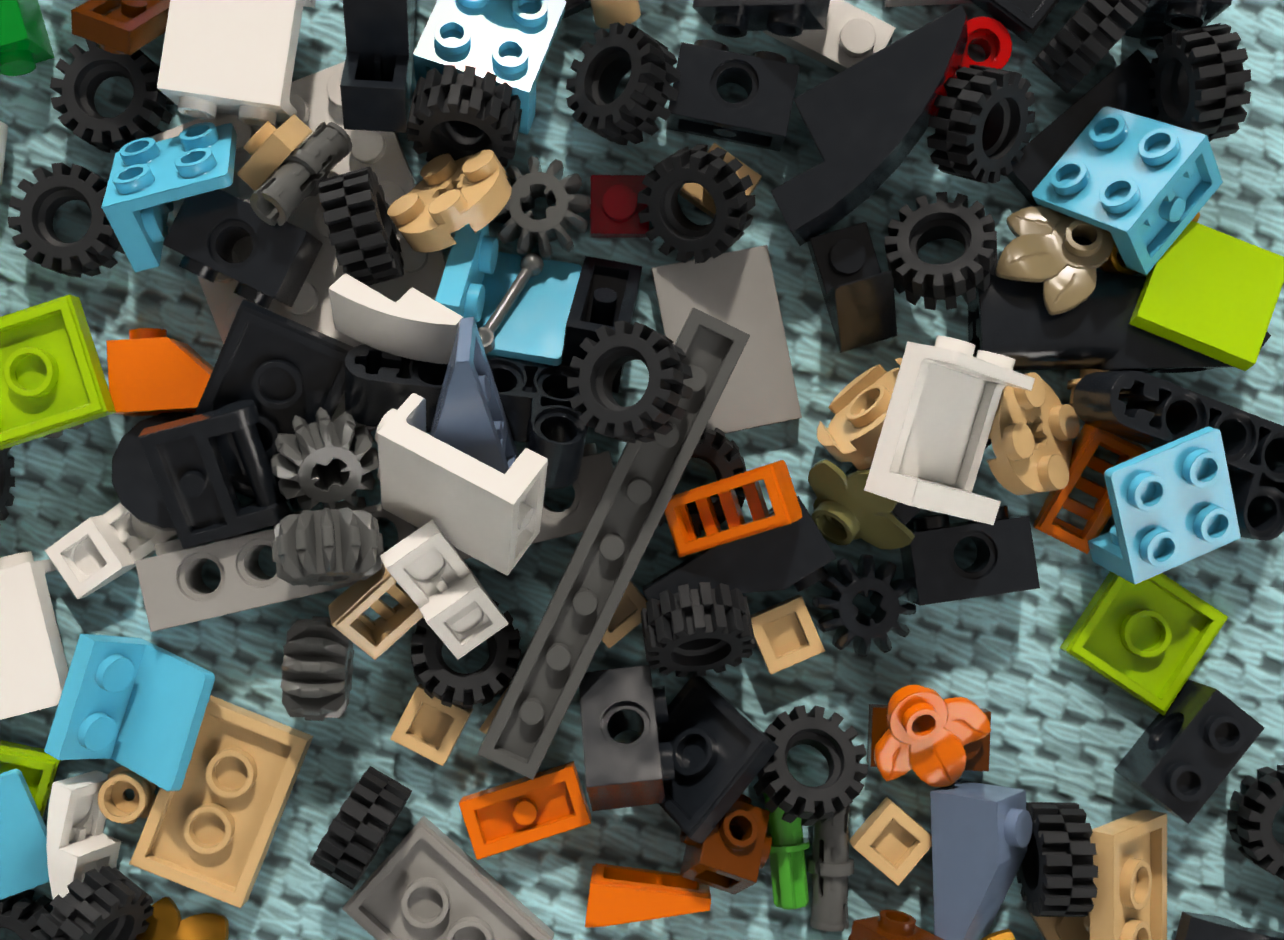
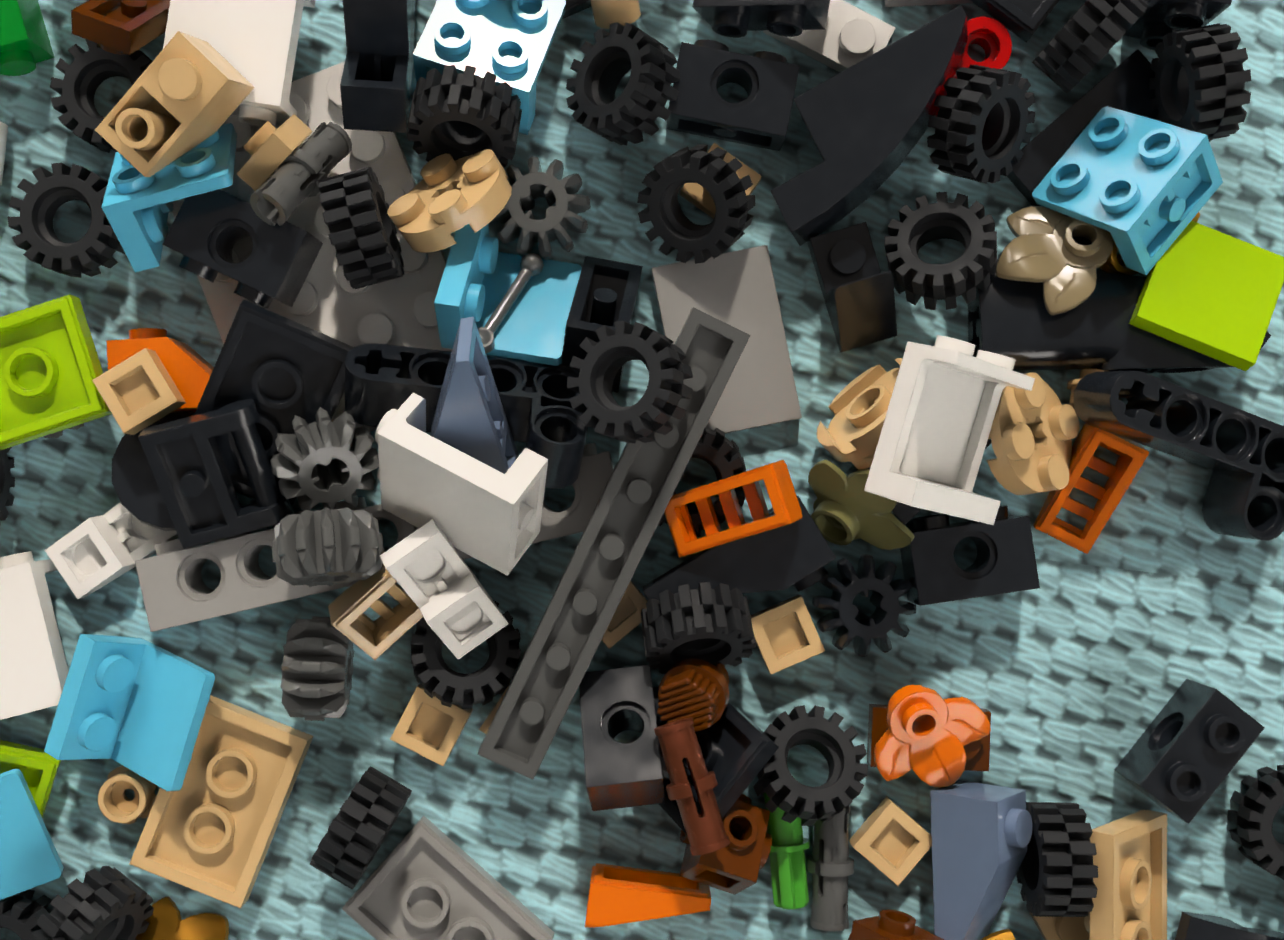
white slope [46,770,121,899] -> none
white slope [328,273,463,364] -> none
orange plate [459,761,592,860] -> none
dark red plate [590,175,649,238] -> none
lime tile [1060,571,1228,715] -> none
medium azure bracket [1088,426,1241,584] -> none
none -> tan plate [92,348,186,435]
none -> tan slope [95,31,255,177]
none -> copper pin [654,717,730,856]
none -> reddish brown piece [657,658,730,732]

